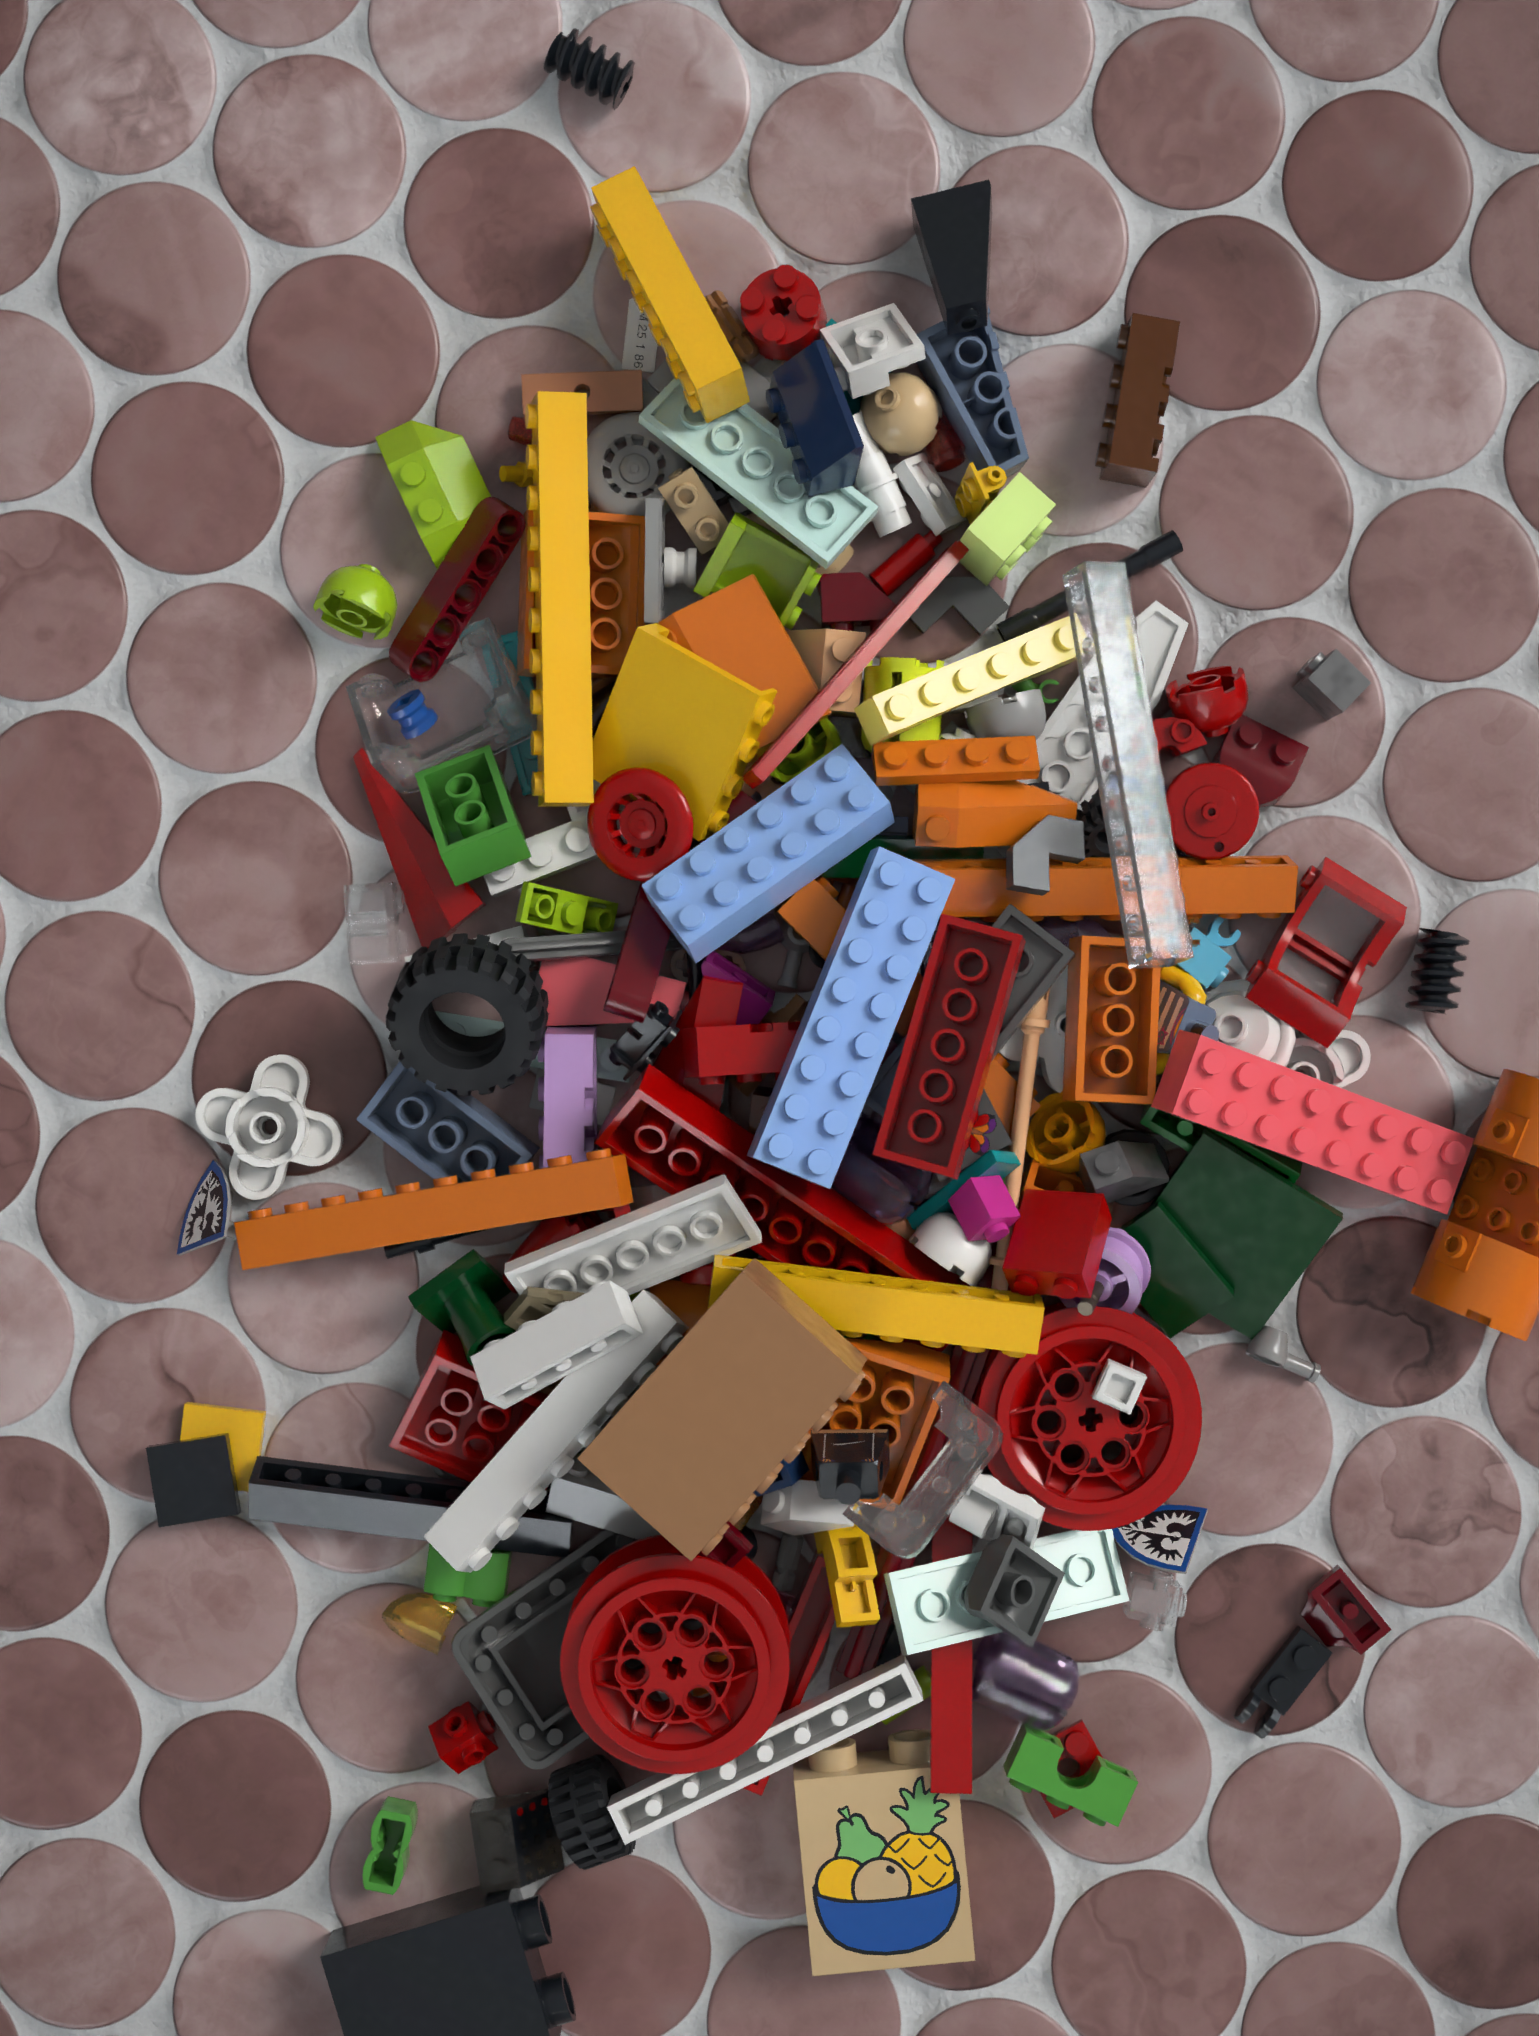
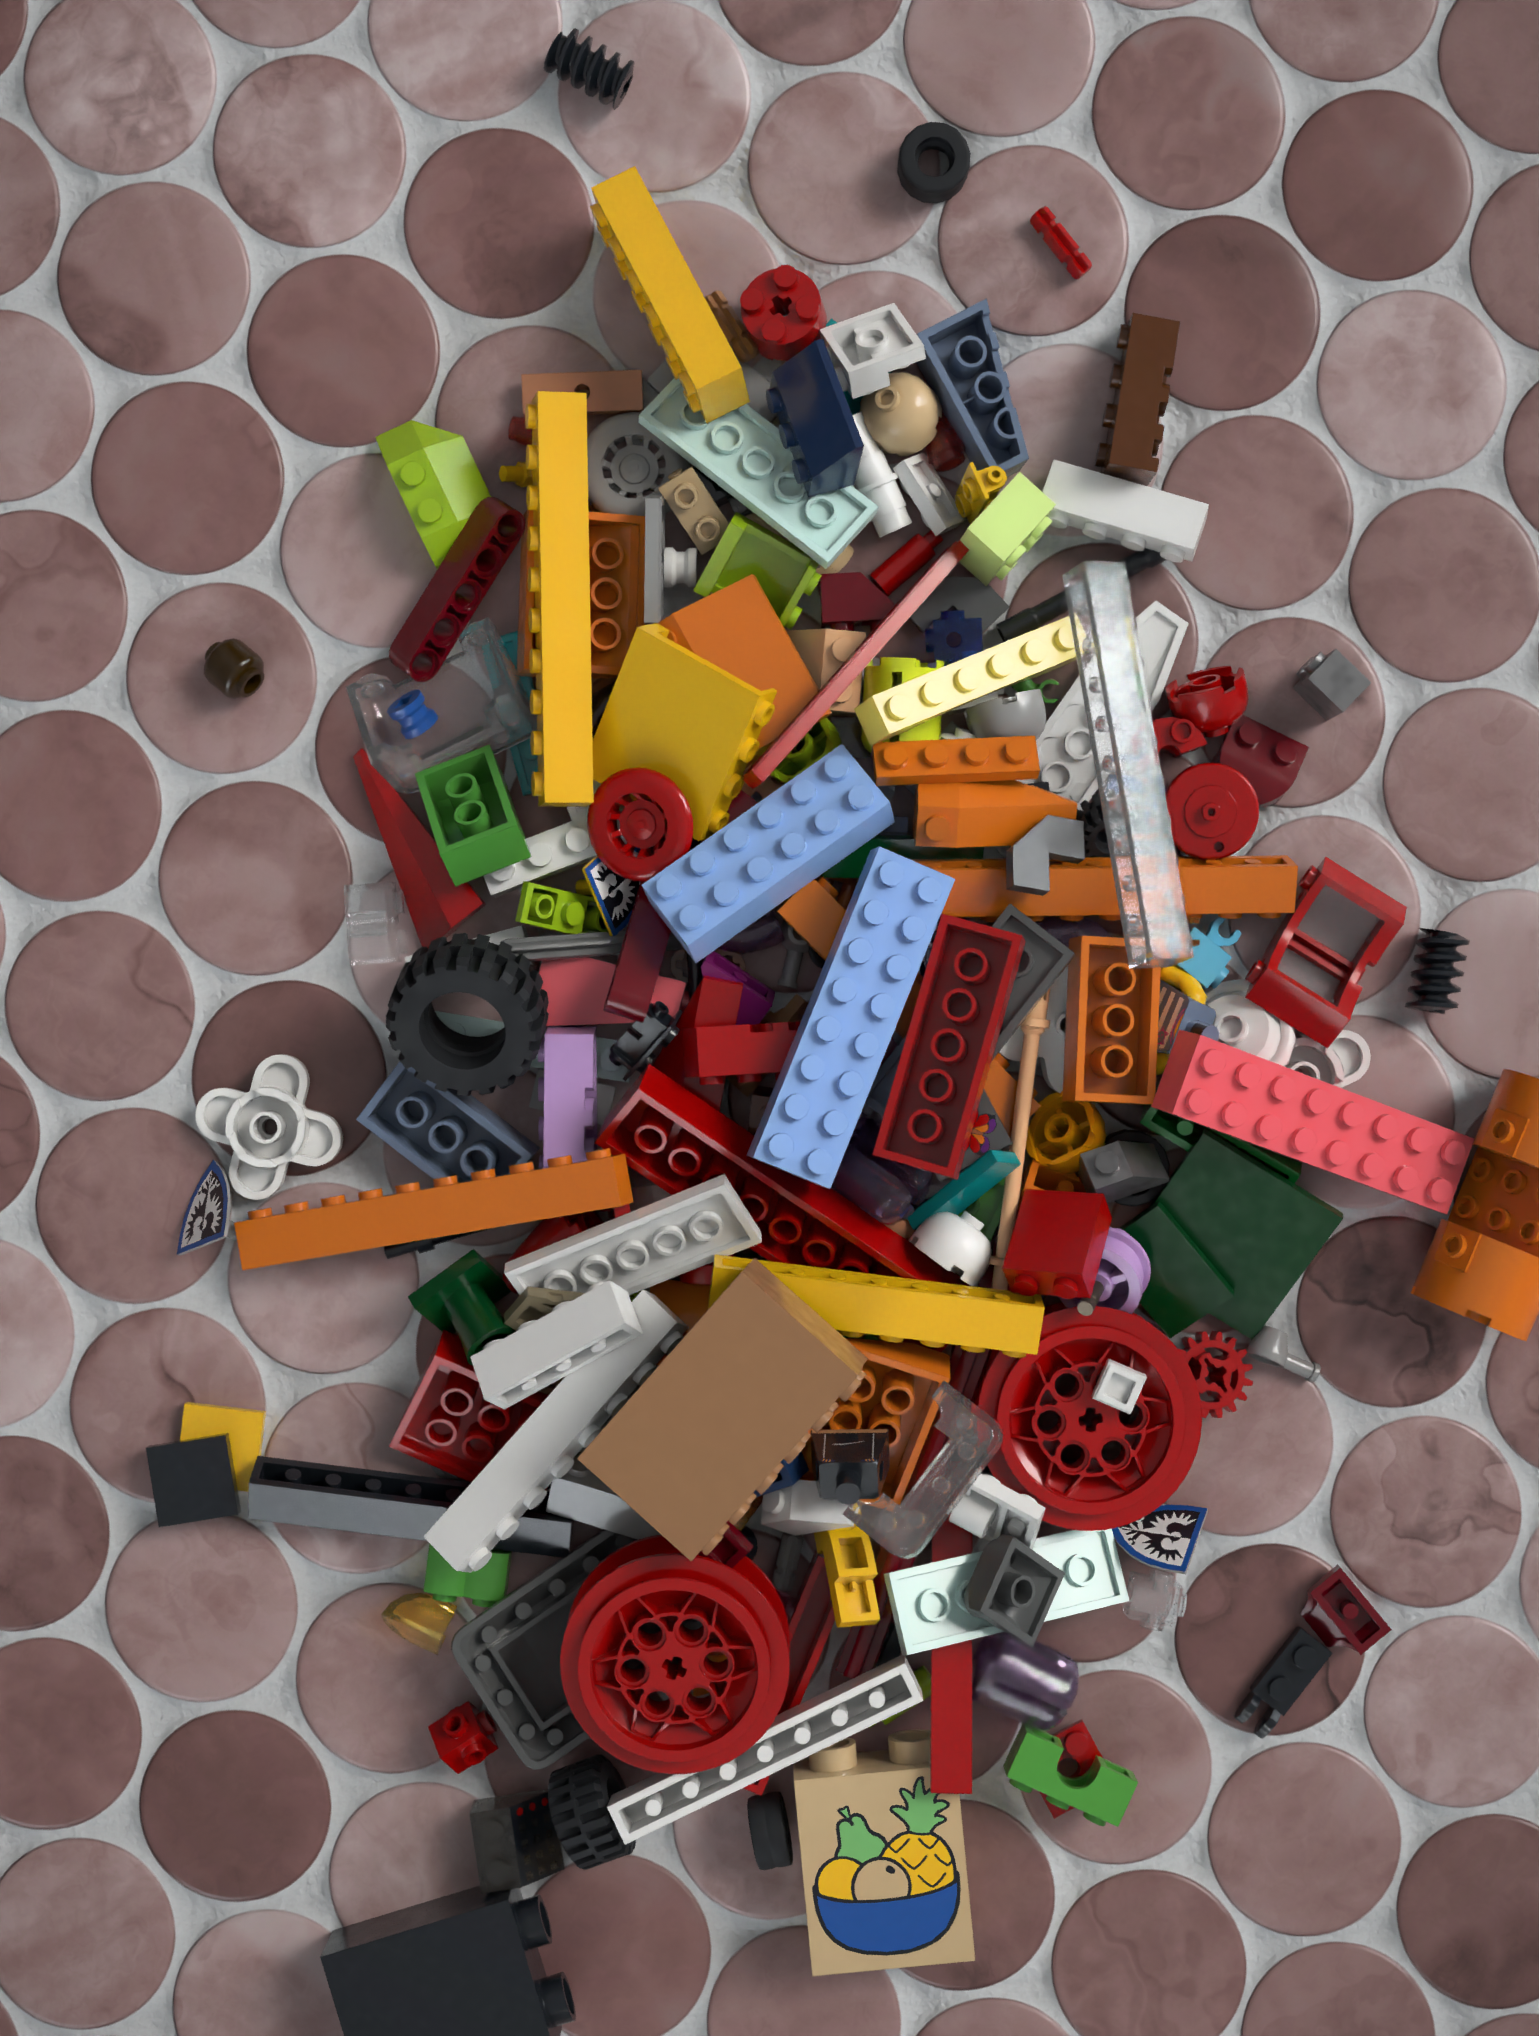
lime cylinder [313,564,398,640] -> none
bright green brick [362,1796,418,1895] -> none
white sticker [622,298,657,373] -> none
black slope [911,180,992,335] -> none
dark pink brick [948,1175,1021,1243] -> none
none -> dark brown head [204,638,264,699]
none -> shield [575,847,641,936]
none -> black tyre [747,1792,793,1870]
none -> black tyre [897,122,971,204]
none -> clear blue brick [925,610,983,666]
none -> red axle [1030,206,1092,280]
none -> white brick [1042,459,1209,562]
none -> red gear [1177,1331,1253,1418]

